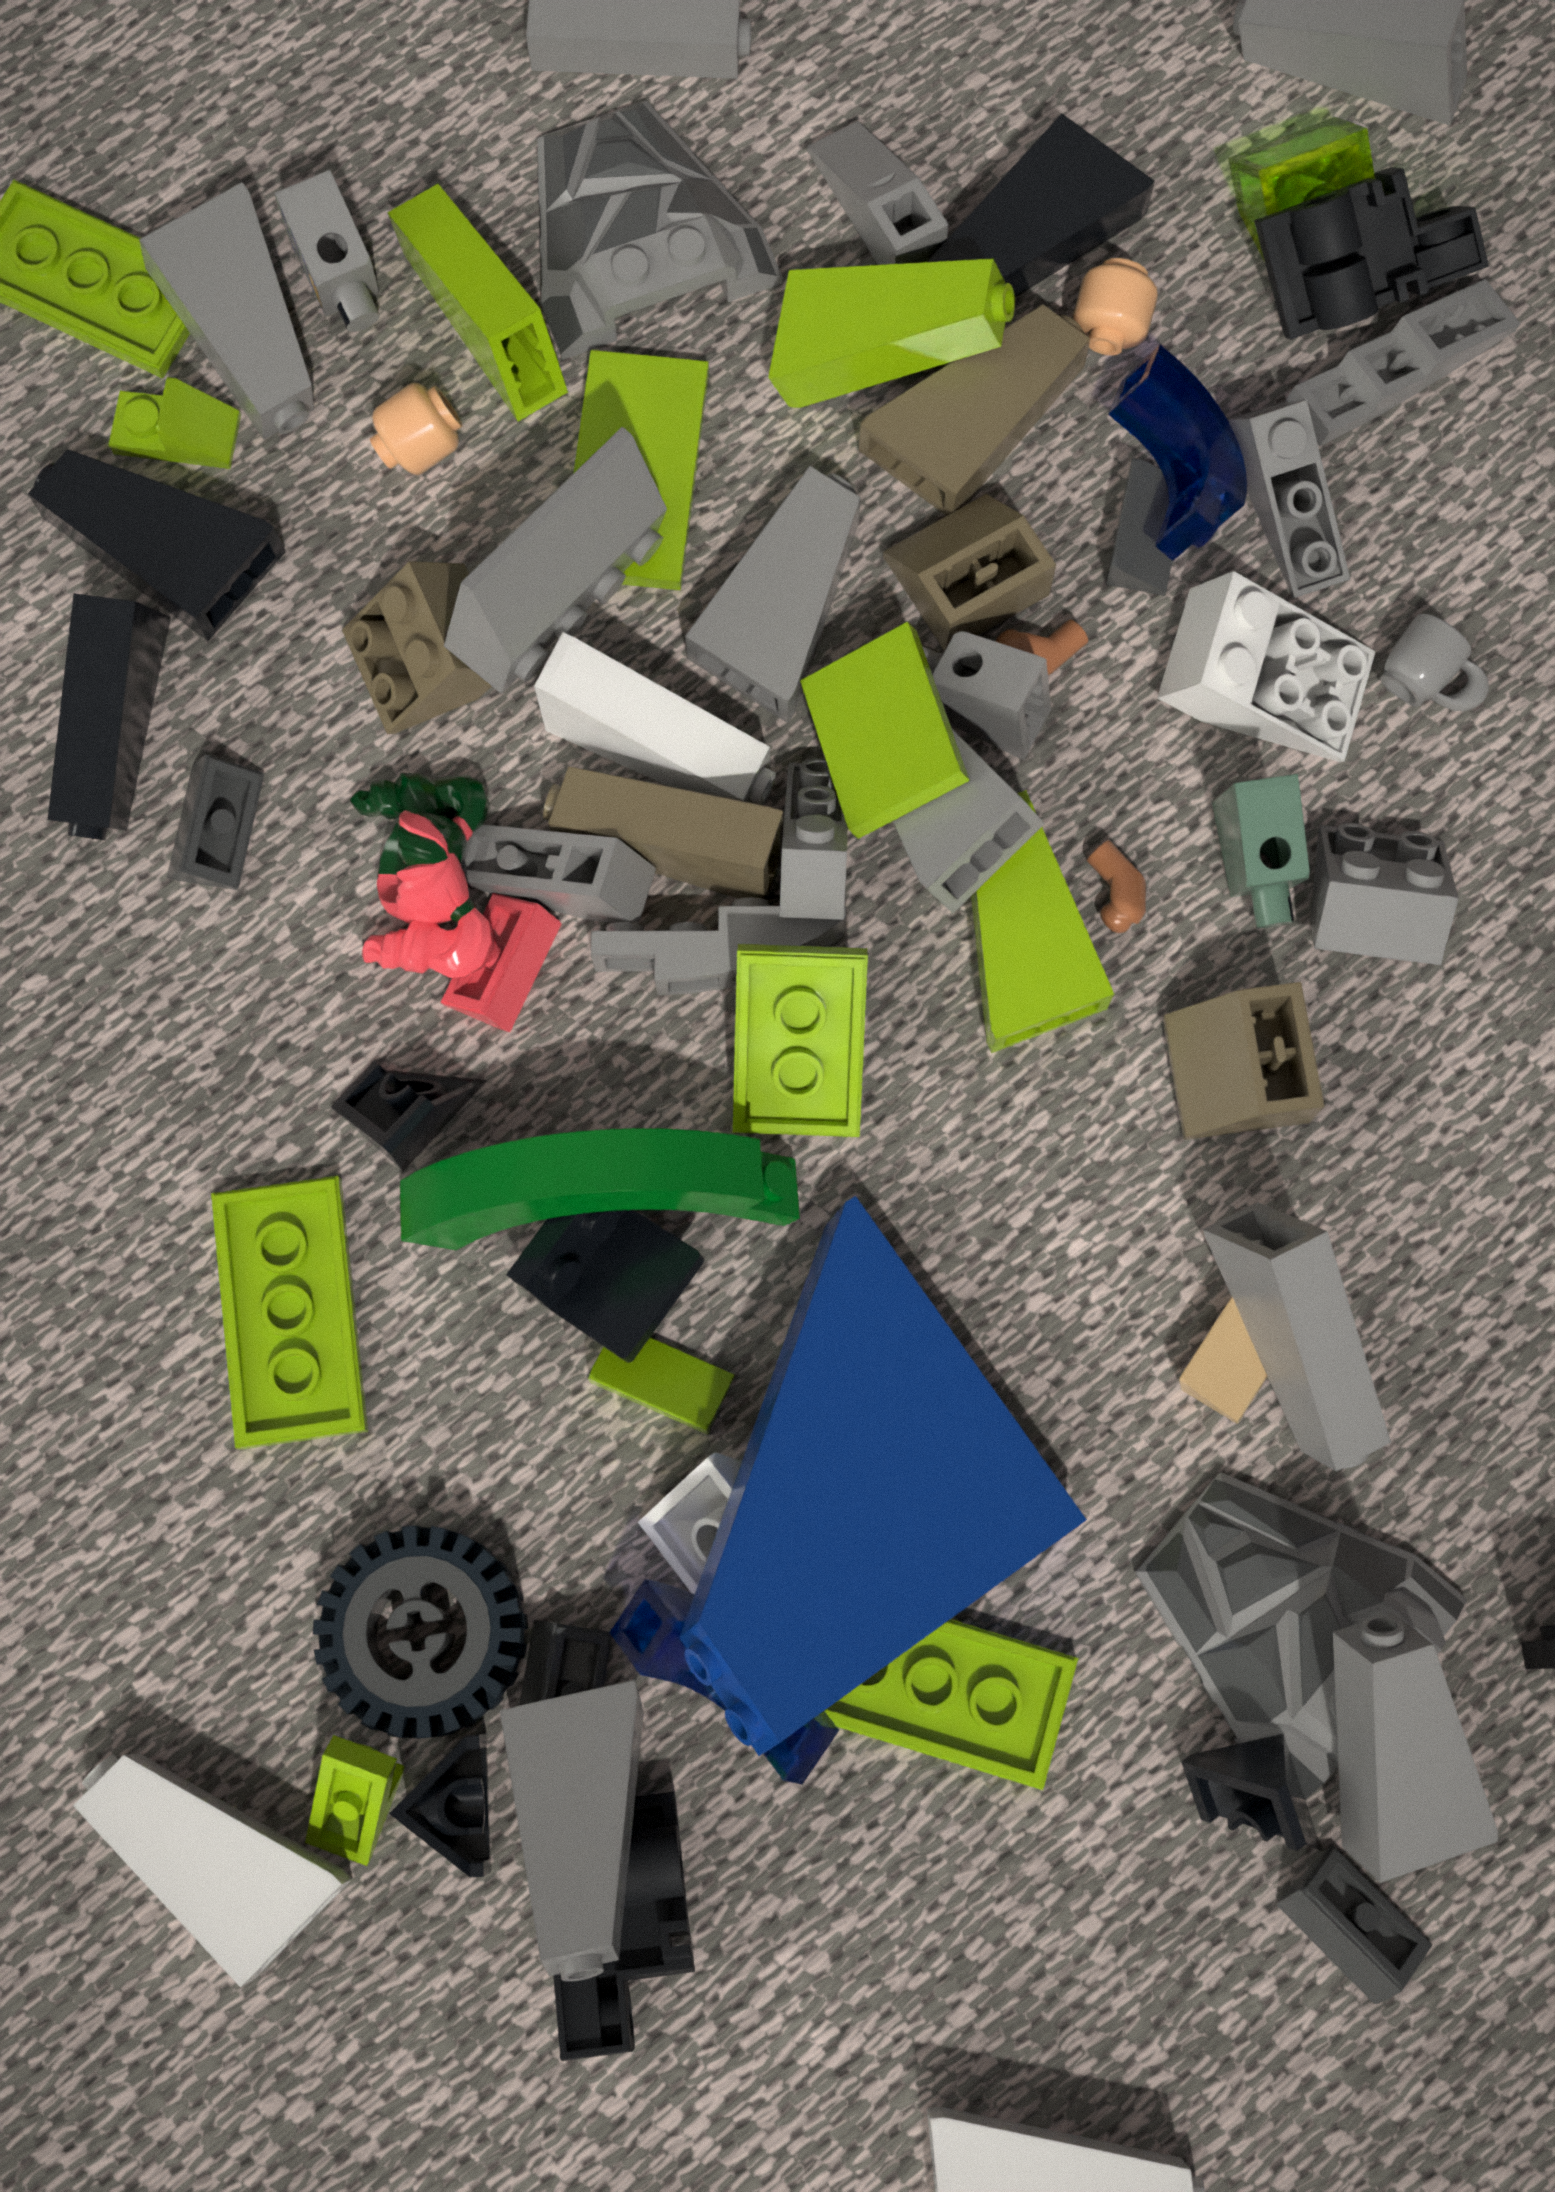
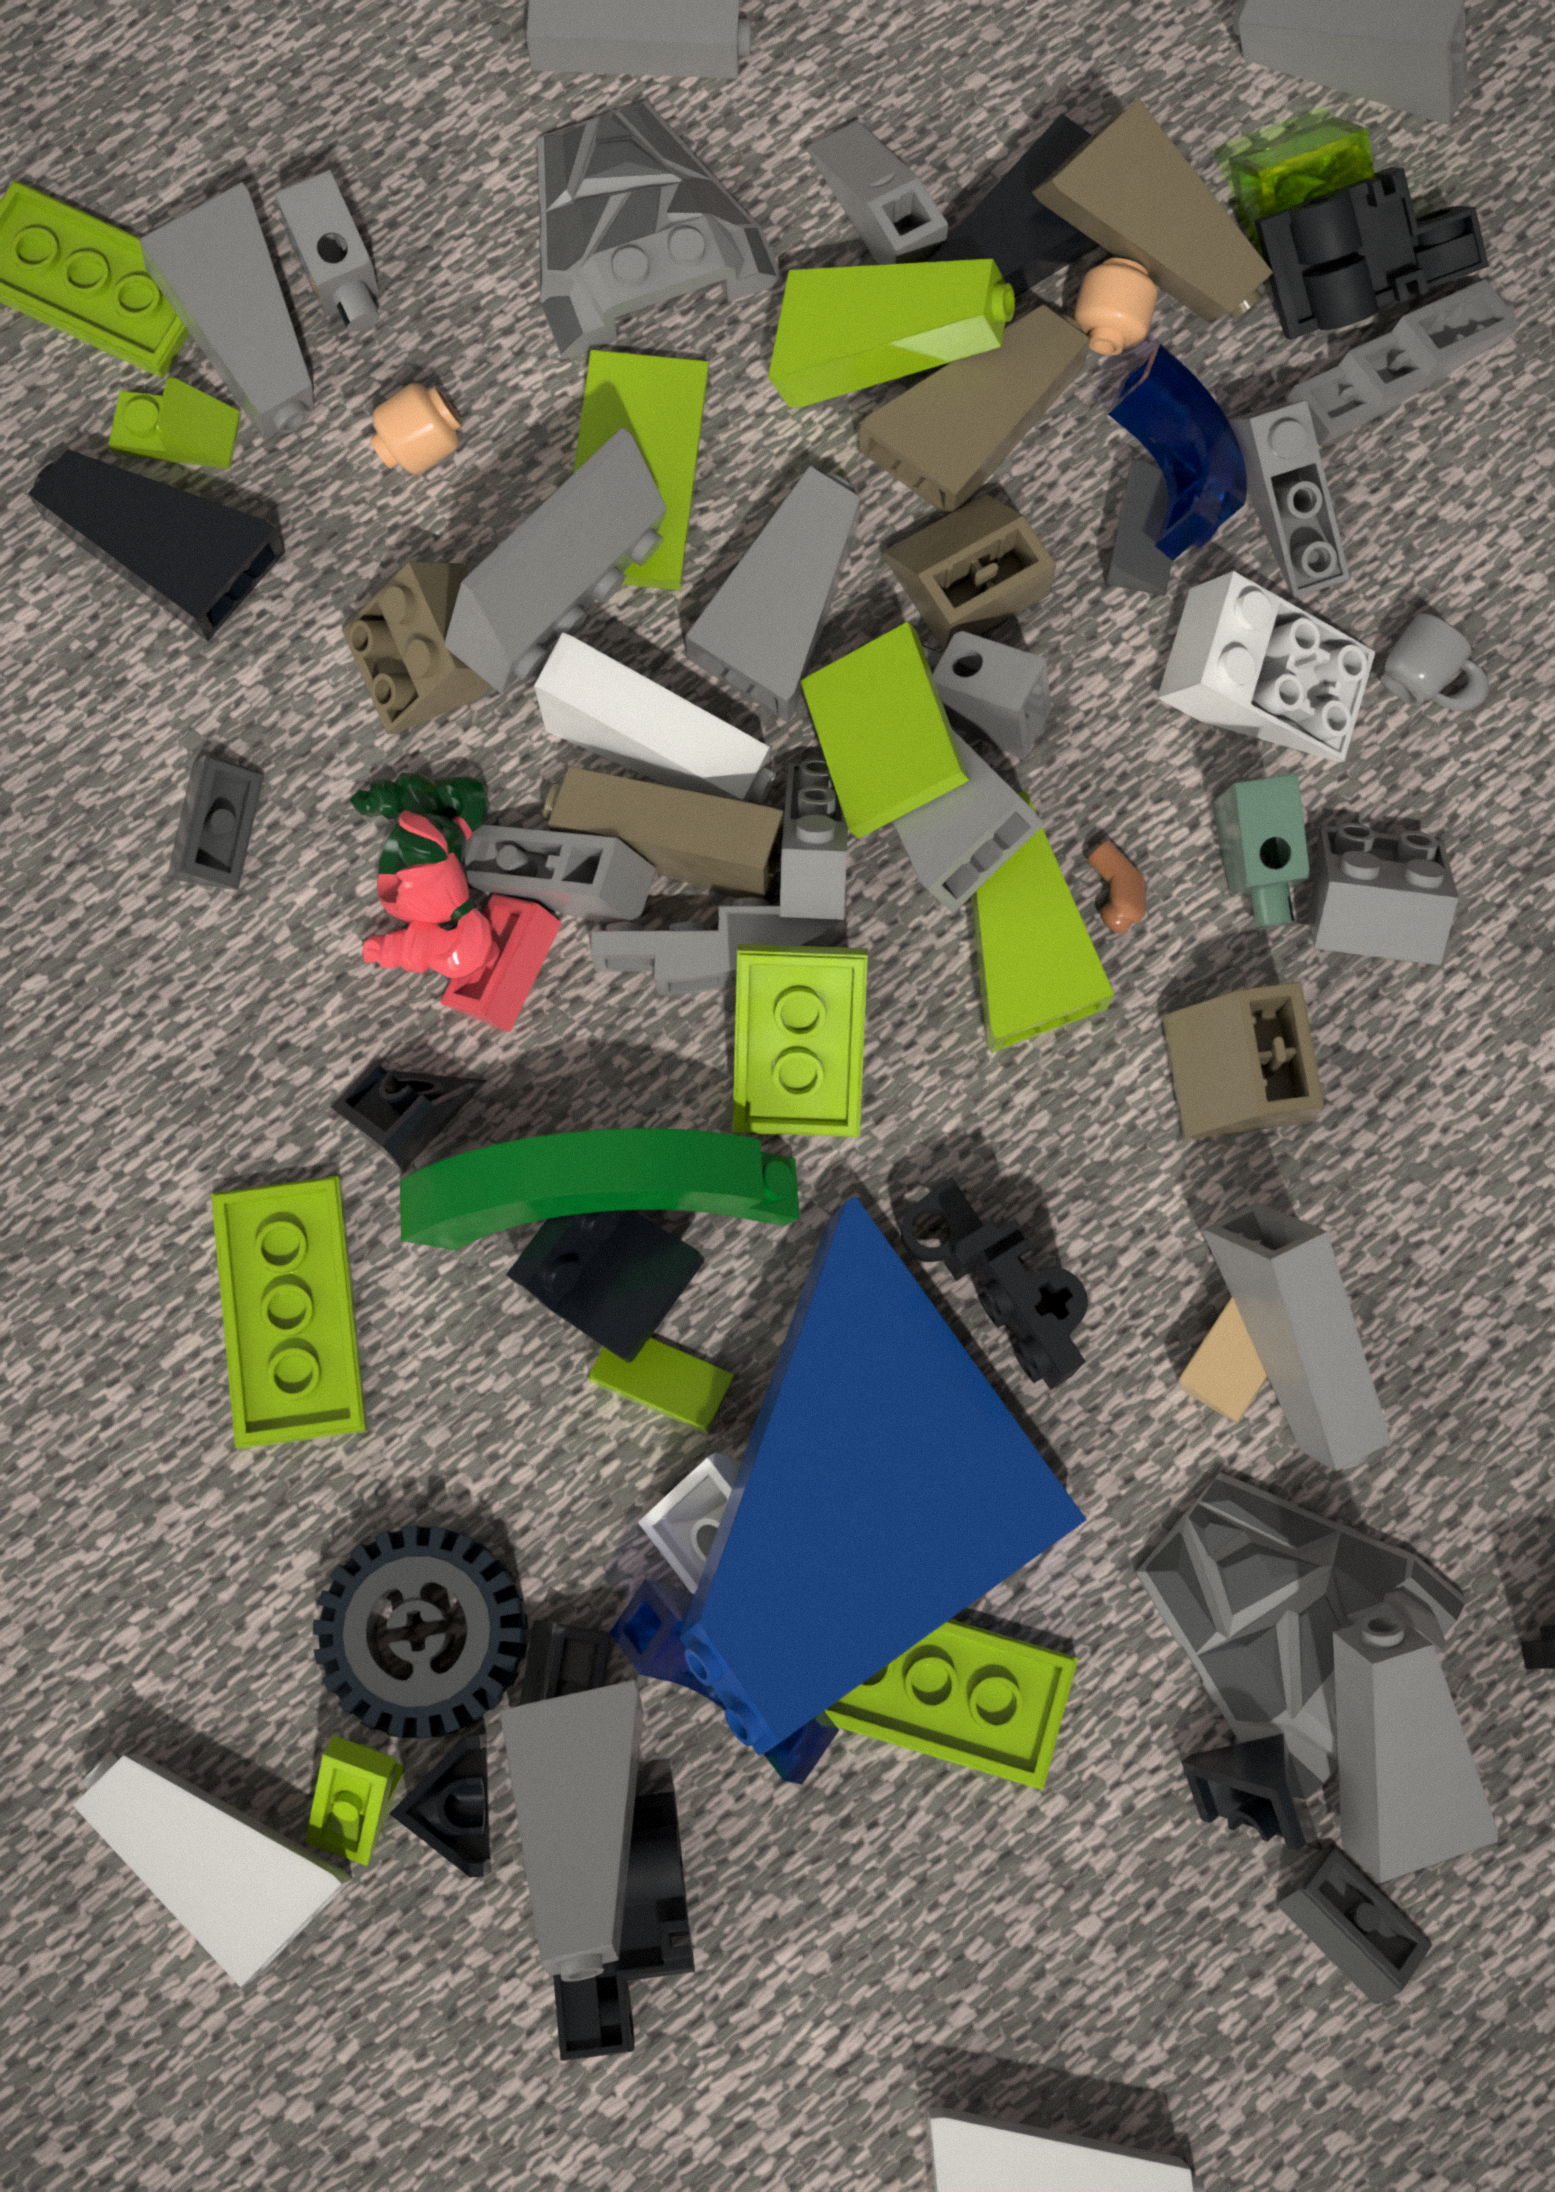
black slope [47,593,171,840] -> none
lime slope [387,184,568,422] -> none
nougat arm [995,619,1088,675] -> none
none -> black plate [901,1177,1088,1390]
none -> dark tan slope [1032,98,1273,321]

